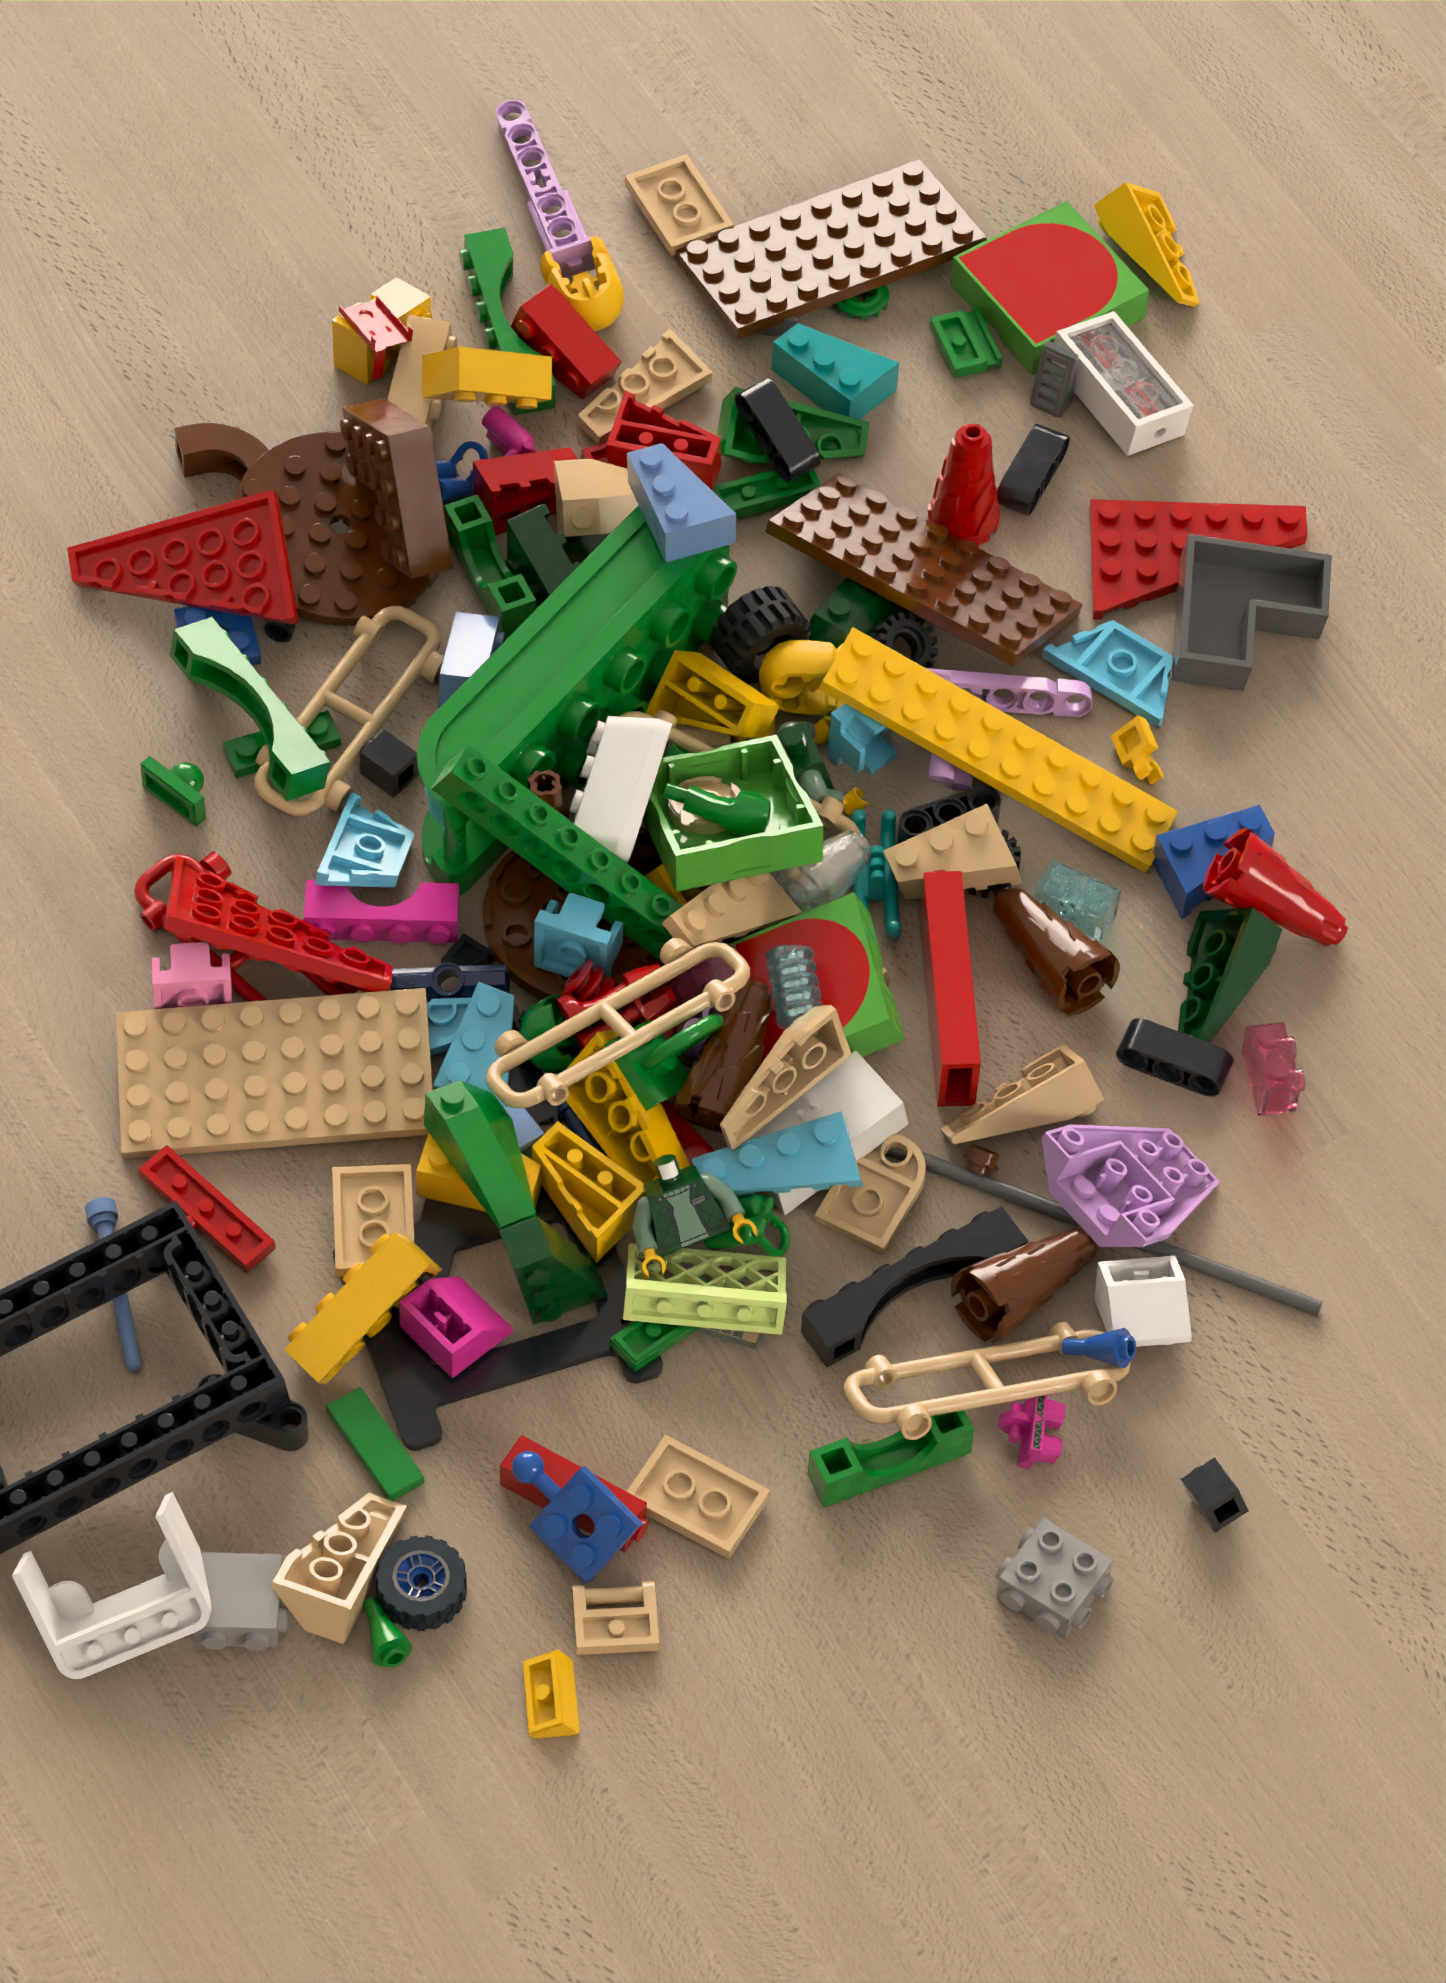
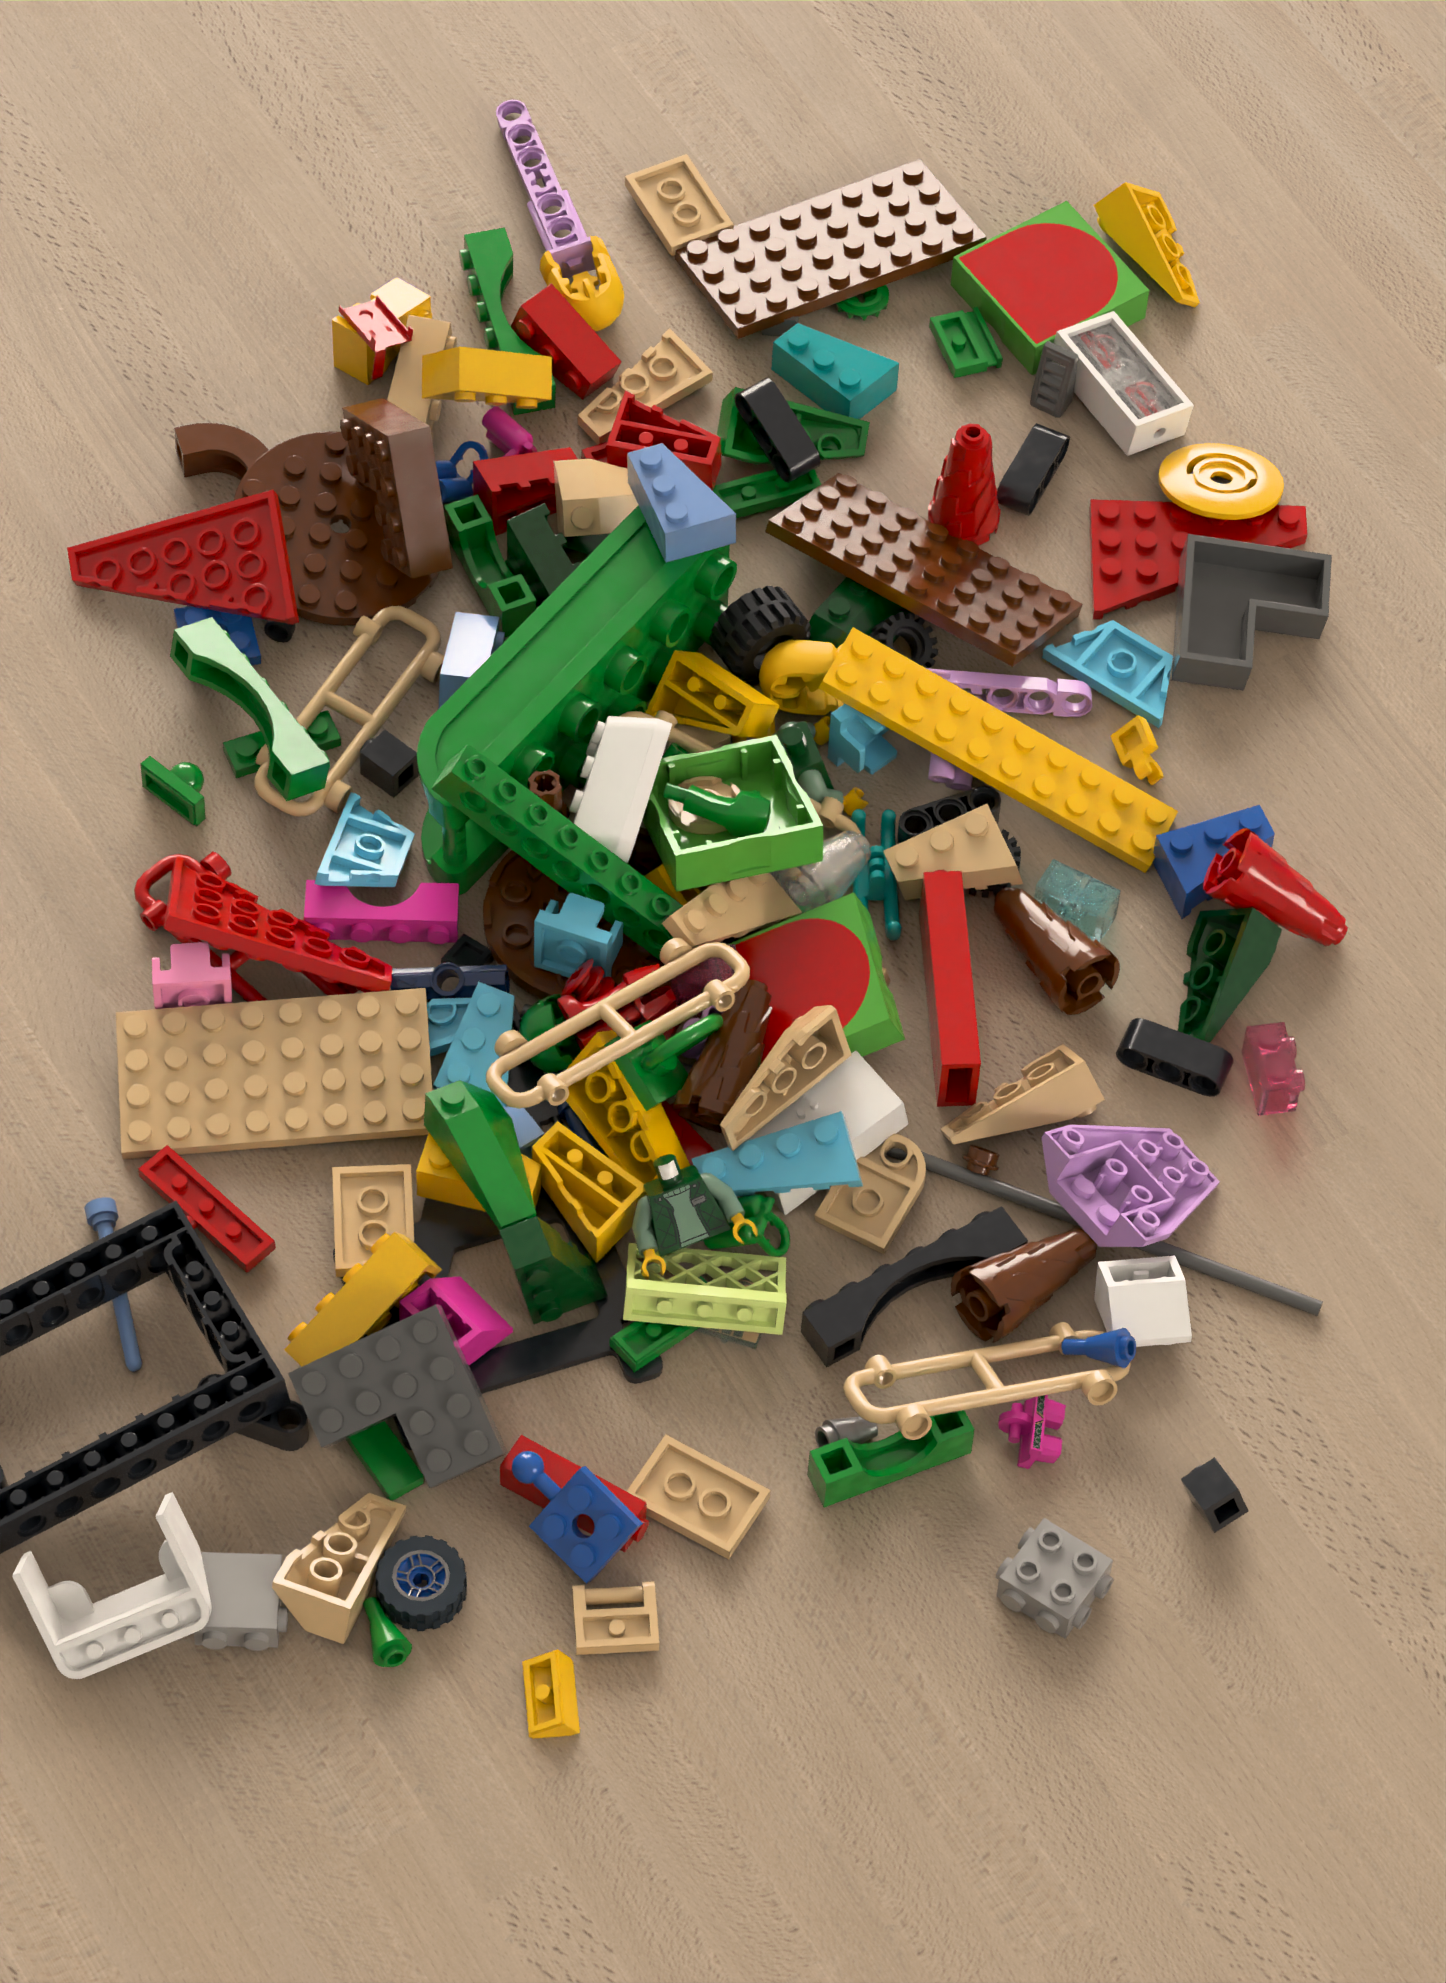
clear light blue piece [765,945,823,1030] -> none
none -> dark grey piece [288,1304,508,1488]
none -> flat silver cone [815,1417,878,1448]
none -> yellow piece [1158,443,1284,520]

